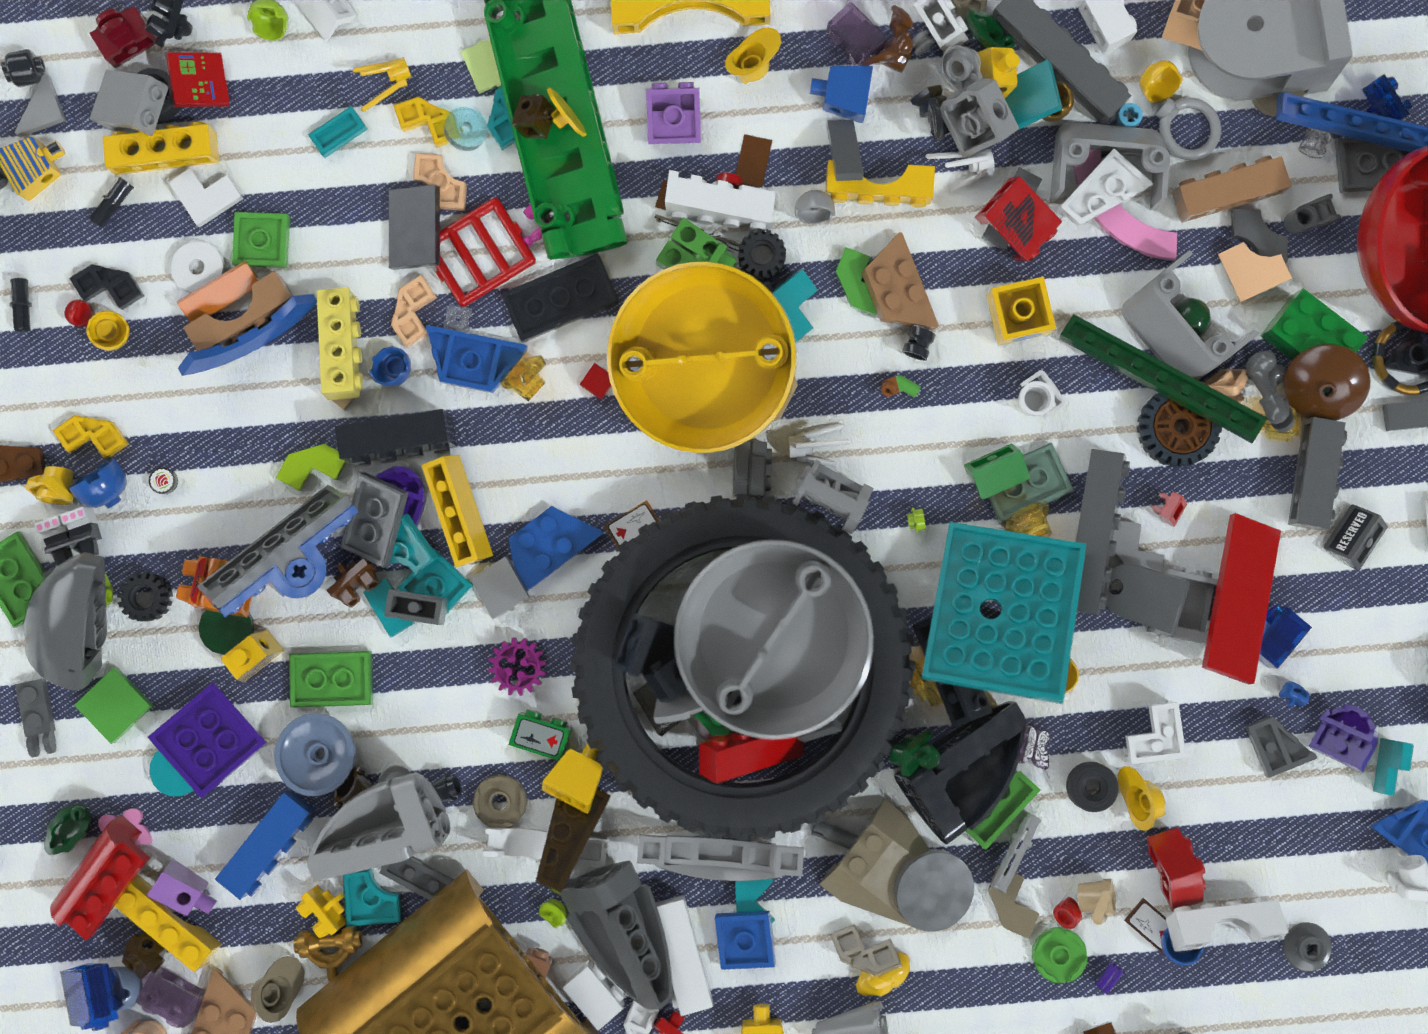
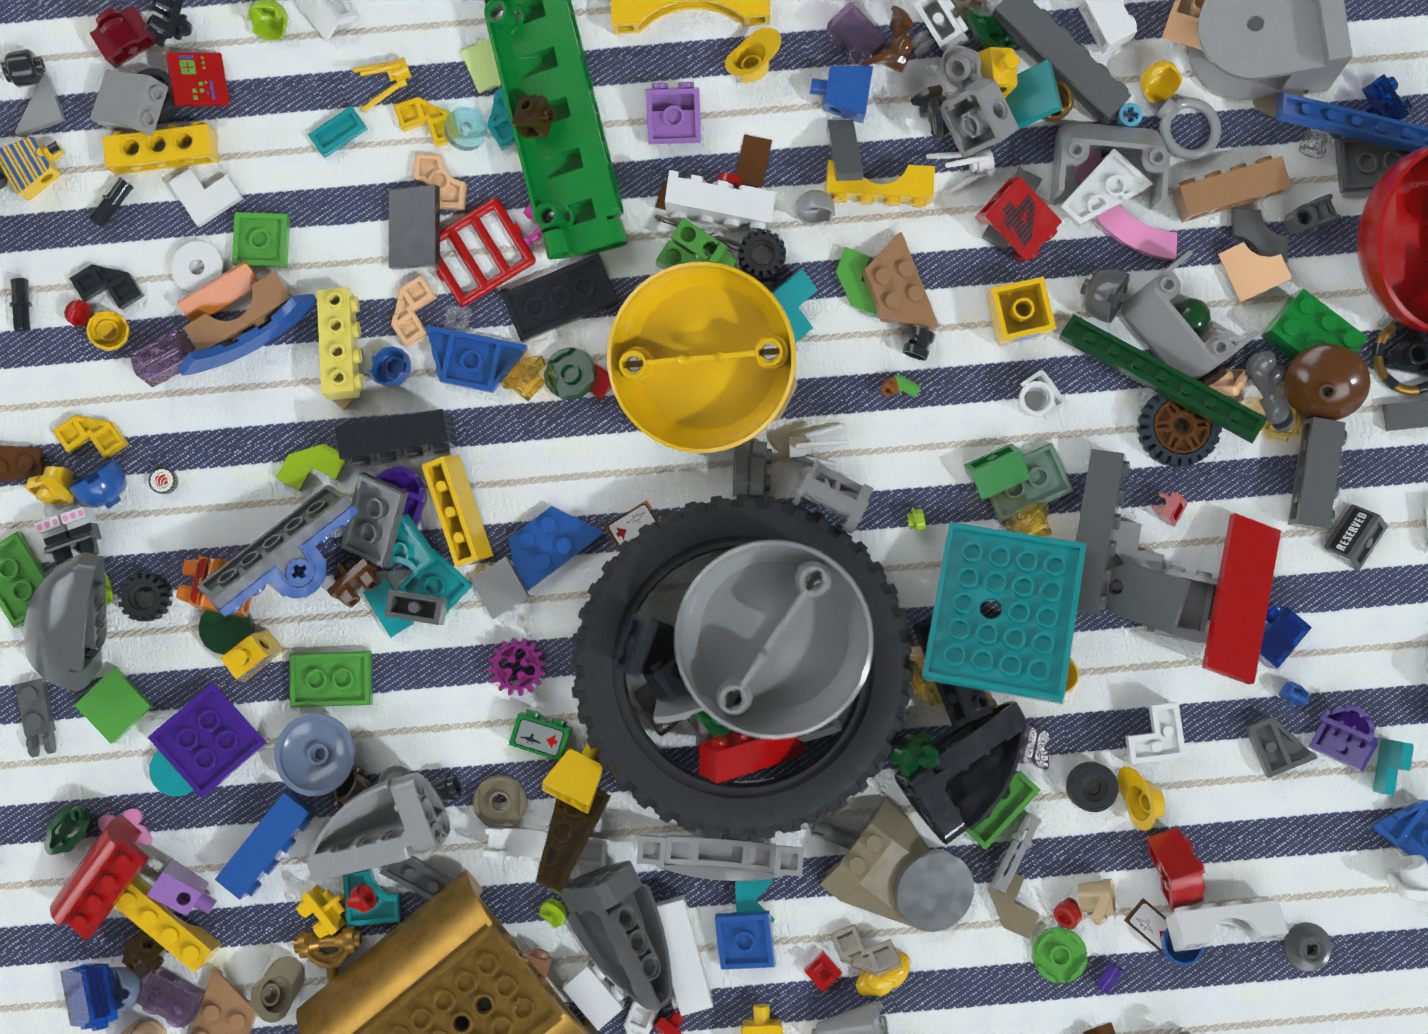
yellow piece [547,87,587,137] -> none
none -> clear purple brick [130,330,195,388]
none -> red tile [345,883,377,913]
none -> tile [544,347,597,401]
none -> red tile [804,951,843,992]
none -> dark grey cylinder [1080,268,1130,323]

